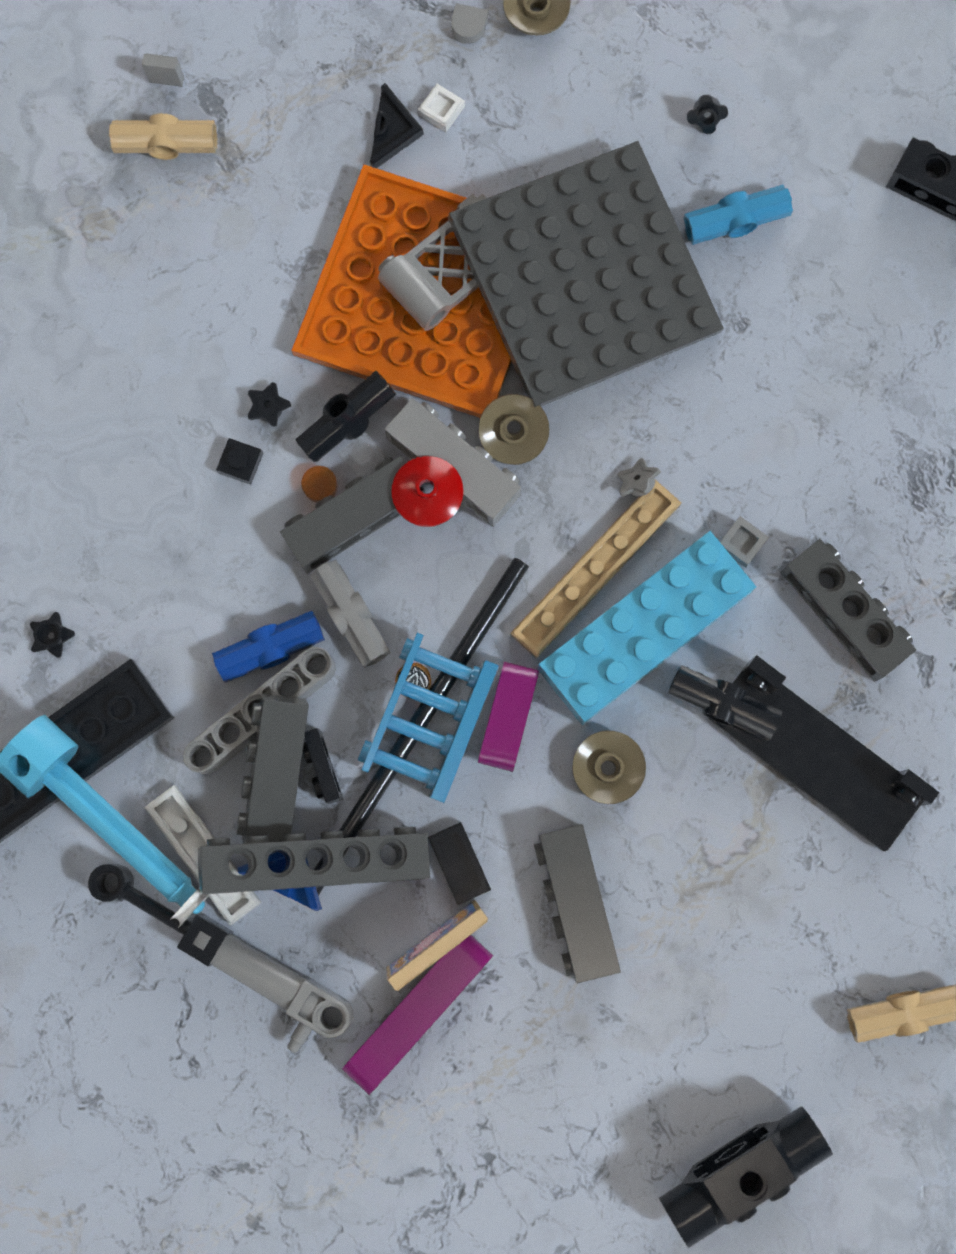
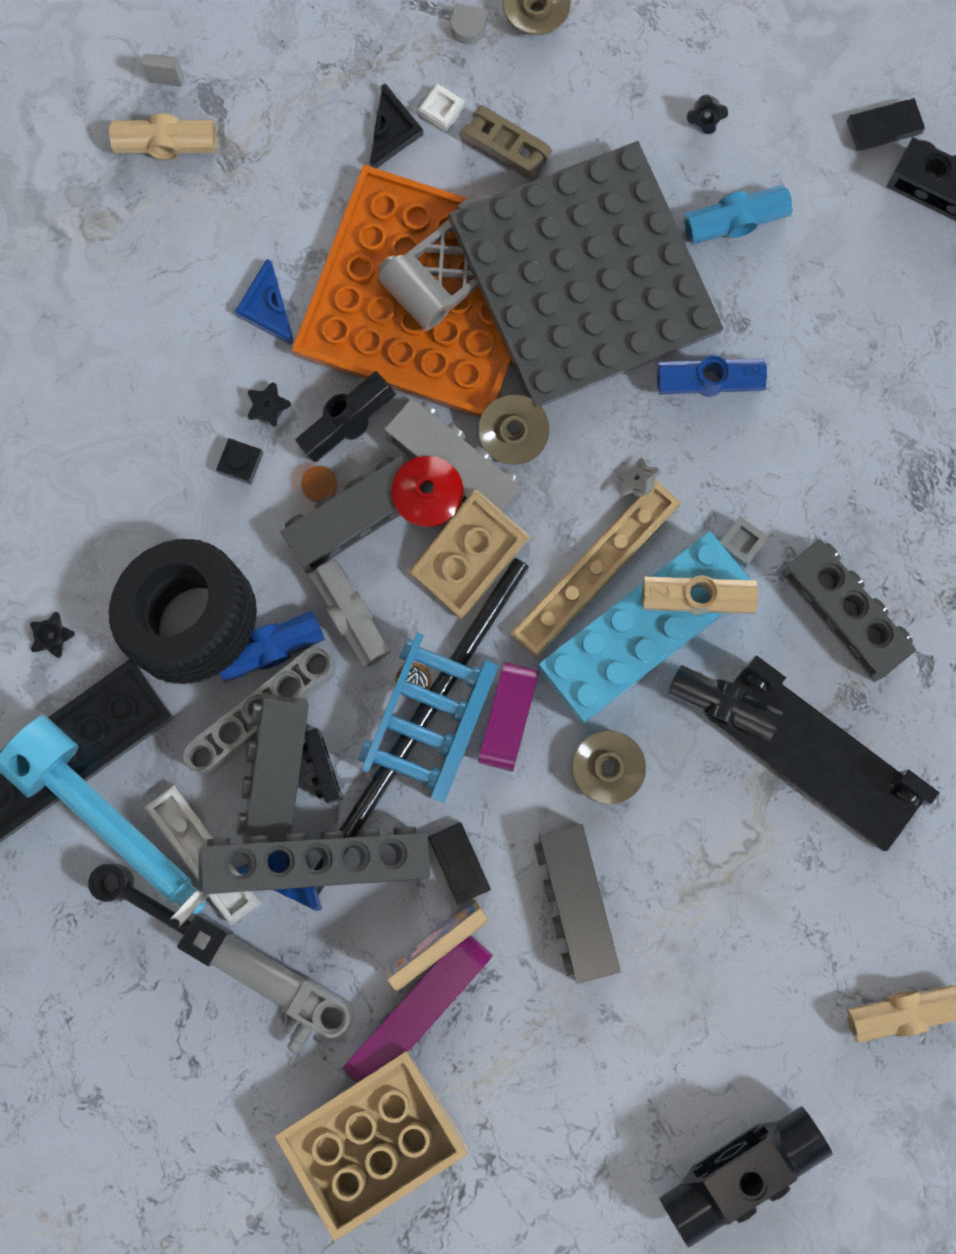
none -> black tyre [108,539,257,684]
none -> blue tile [235,259,294,345]
none -> tan slope [275,1051,469,1241]
none -> tan tile [409,490,531,619]
none -> dark tan plate [459,105,552,180]
none -> tan piece [642,575,758,615]
none -> blue piece [657,355,767,397]
none -> black tile [847,98,925,152]

